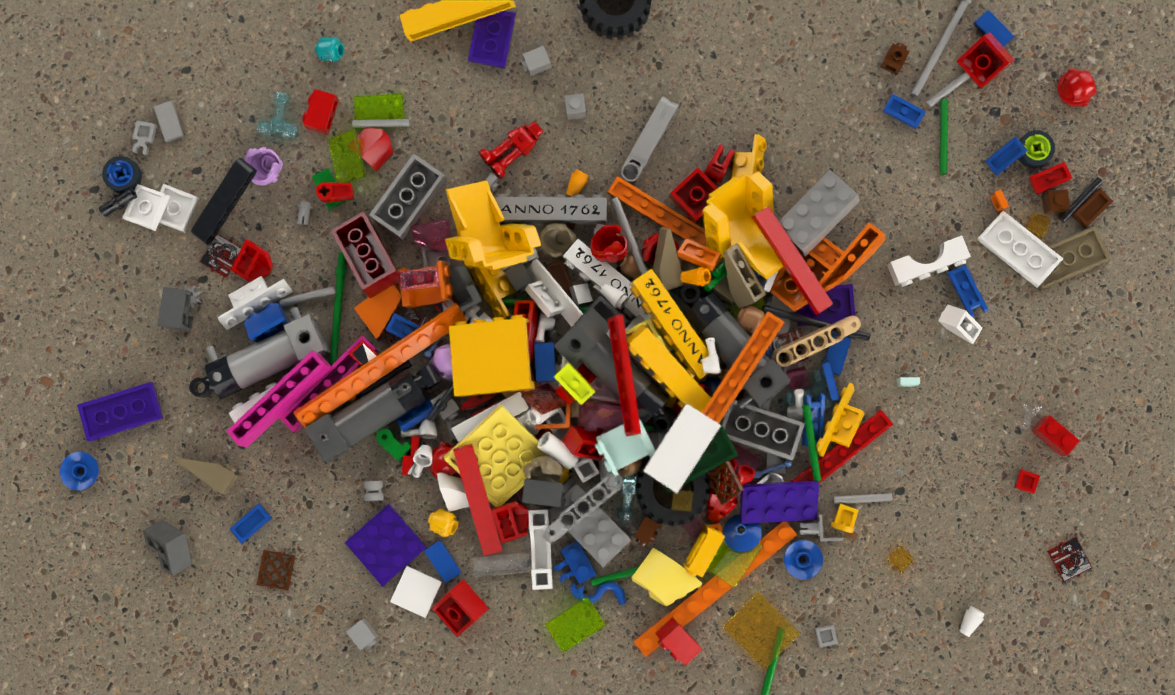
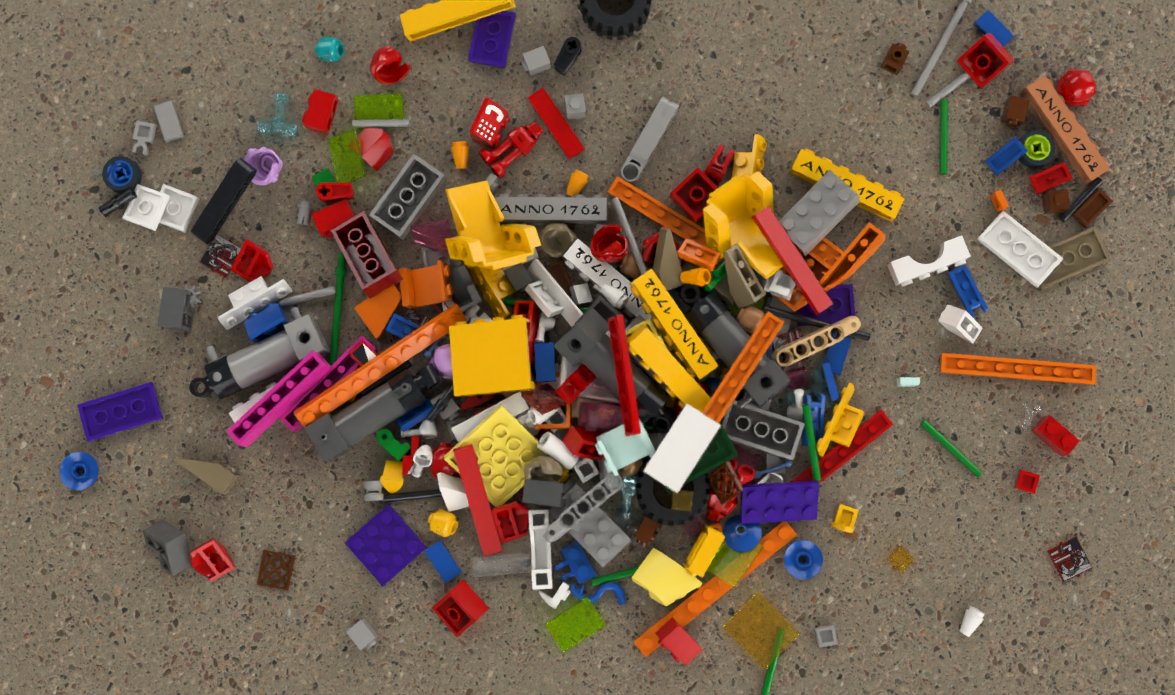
blue tile [230,503,272,544] -> none
white tile [390,566,442,618] -> none
clear pink slope [399,267,440,291] -> none
neon yellow plate [554,362,596,405] -> none
white bar [702,338,720,374] -> none
light grey bracket [800,515,843,541] -> none
light grey bar [833,493,892,504] -> none
blue plate [882,94,926,130] -> none
clear yellow tile [1025,213,1051,238] -> none
none -> red slope [191,538,235,581]
none -> red brick [311,199,355,238]
none -> red helmet [370,46,410,84]
none -> yellow tile [380,460,404,494]
none -> black bar [384,489,442,503]
none -> light orange cone [450,141,469,169]
none -> red slope [469,97,510,149]
none -> red tile [527,88,585,160]
none -> white plate [539,581,571,609]
none -> black piece [554,37,581,75]
none -> white panel [769,270,796,301]
none -> yellow brick [789,149,905,222]
none -> green bar [920,419,983,478]
none -> orange plate [939,353,1096,385]
none -> reddish brown brick [1001,95,1030,127]
none -> nougat brick [1021,75,1110,185]

